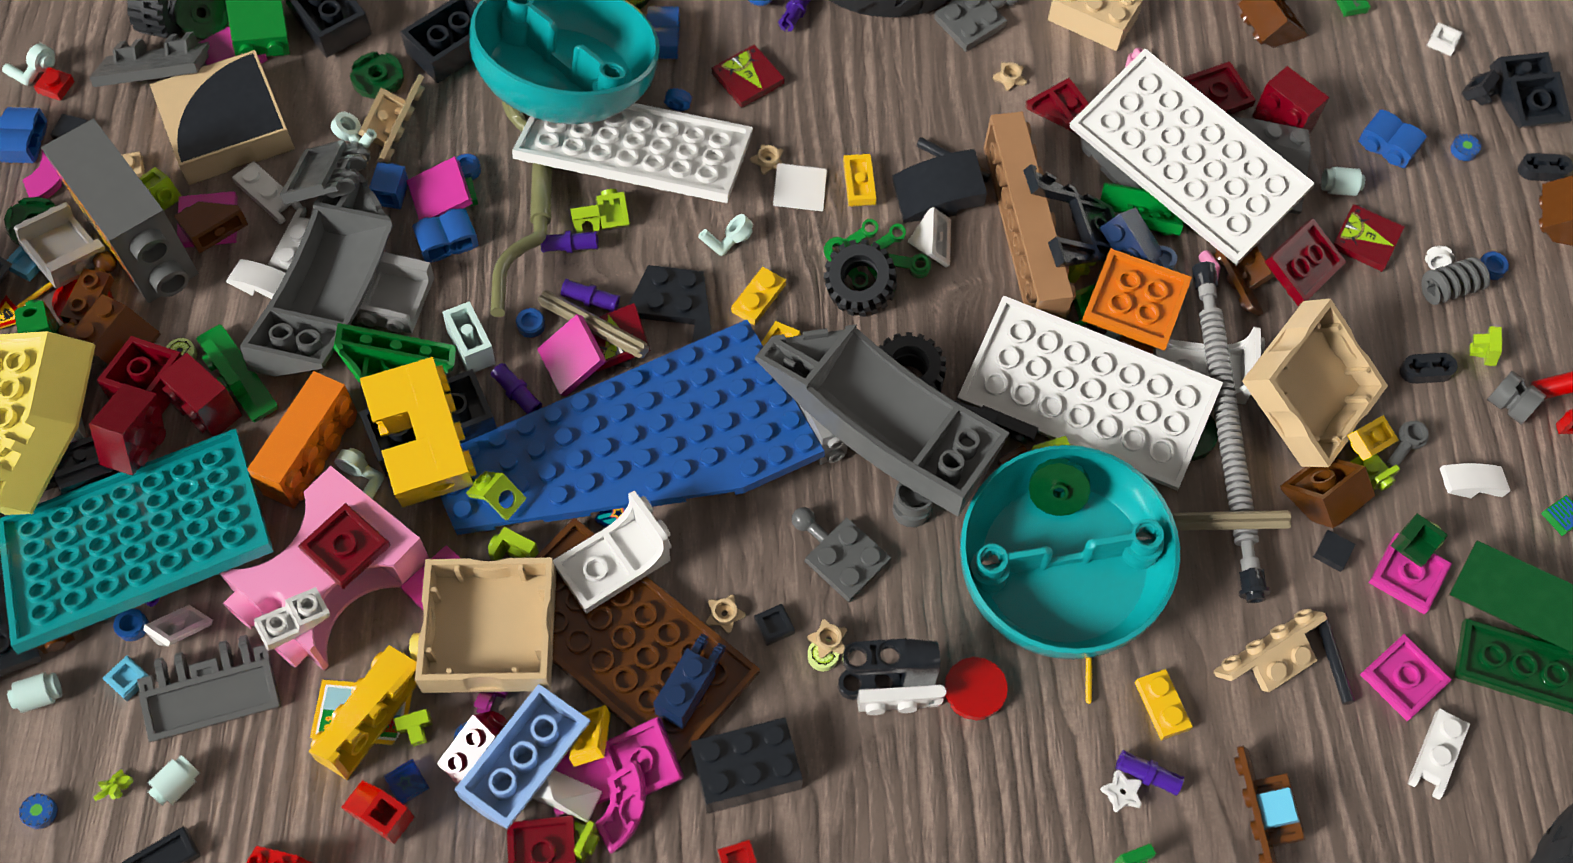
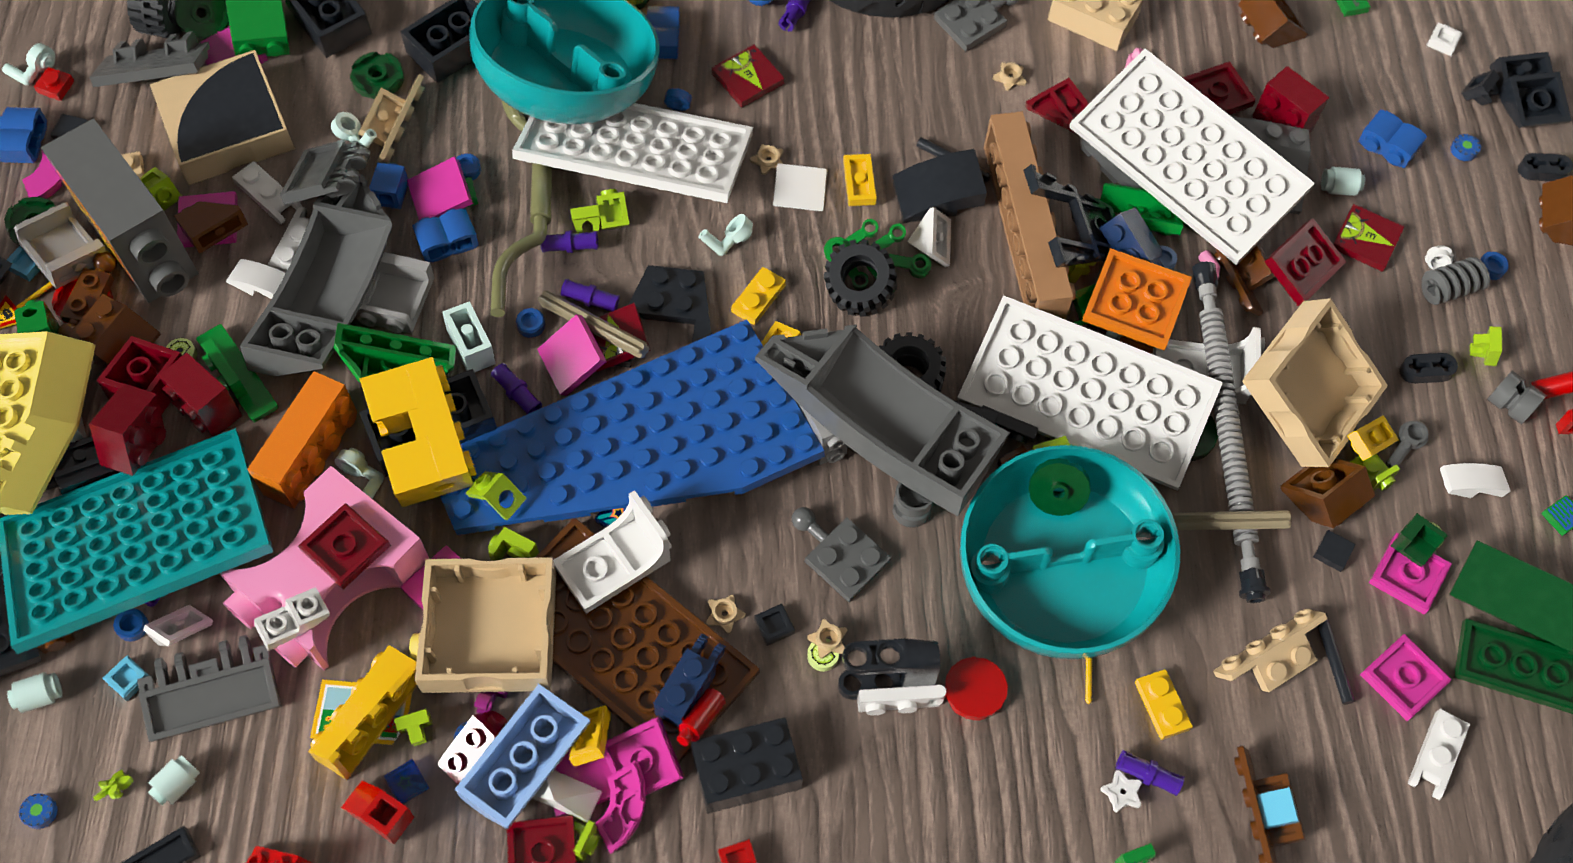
none -> red cylinder [677,688,726,746]

